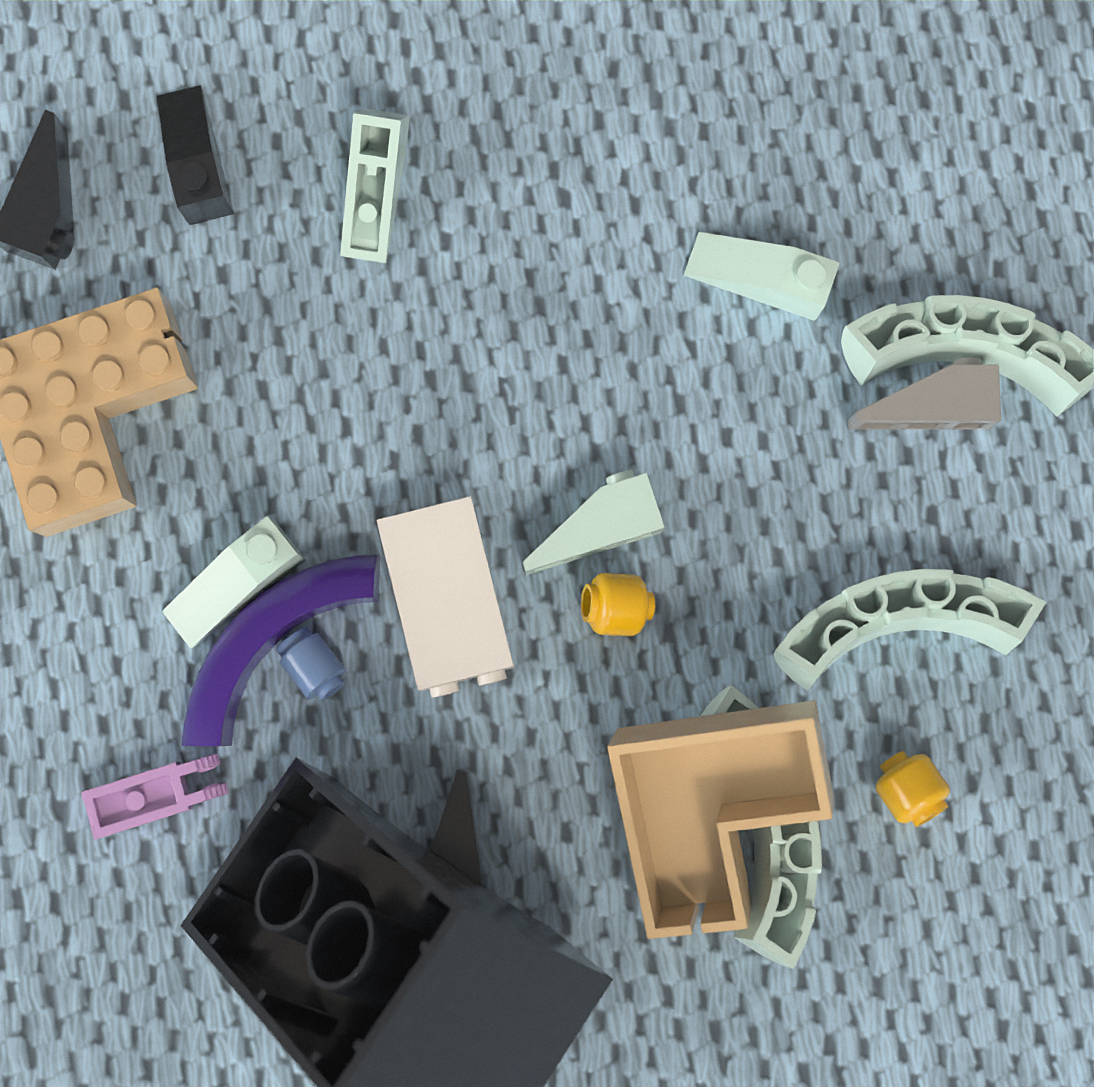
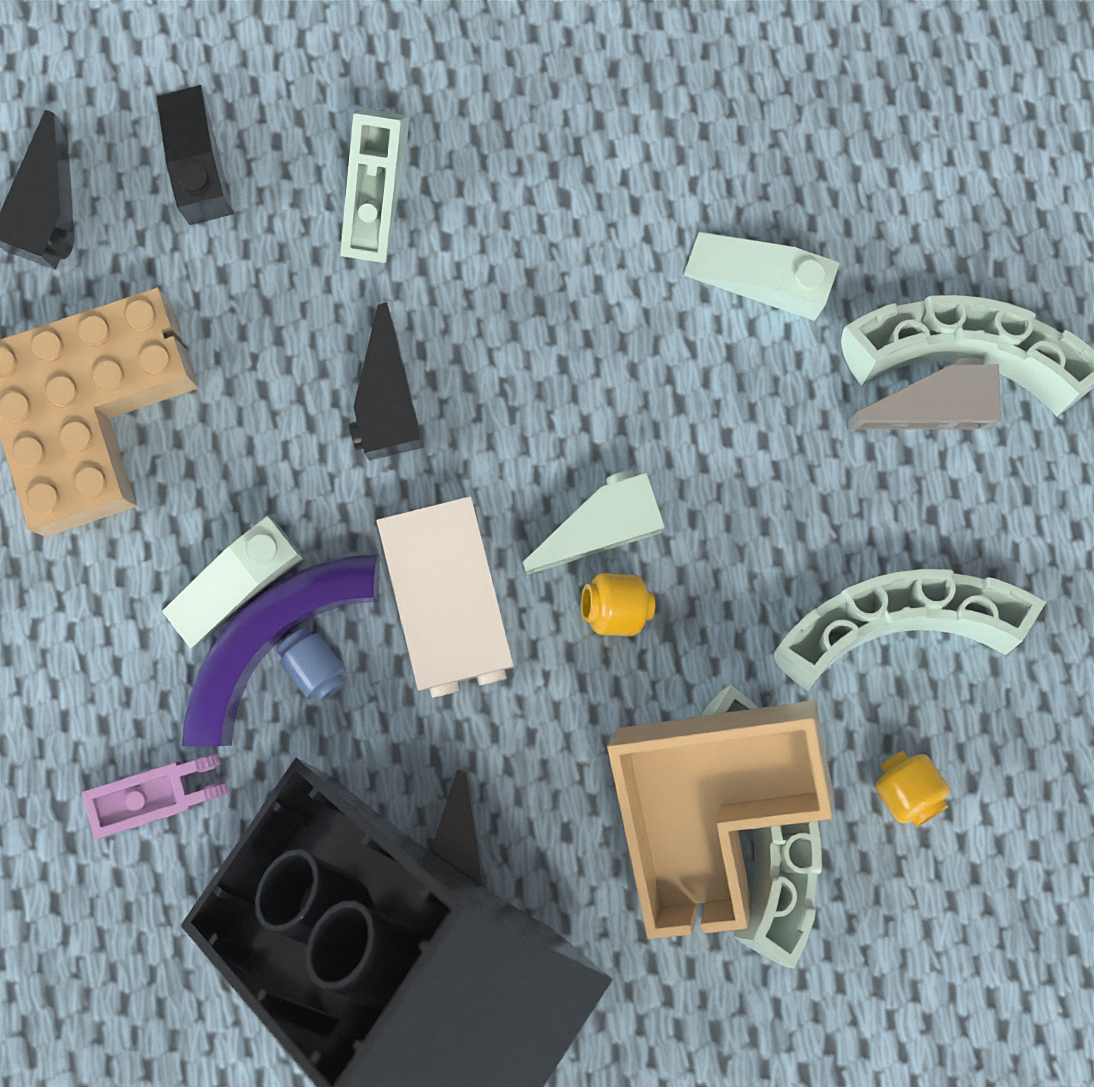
none -> black slope [349,302,424,461]

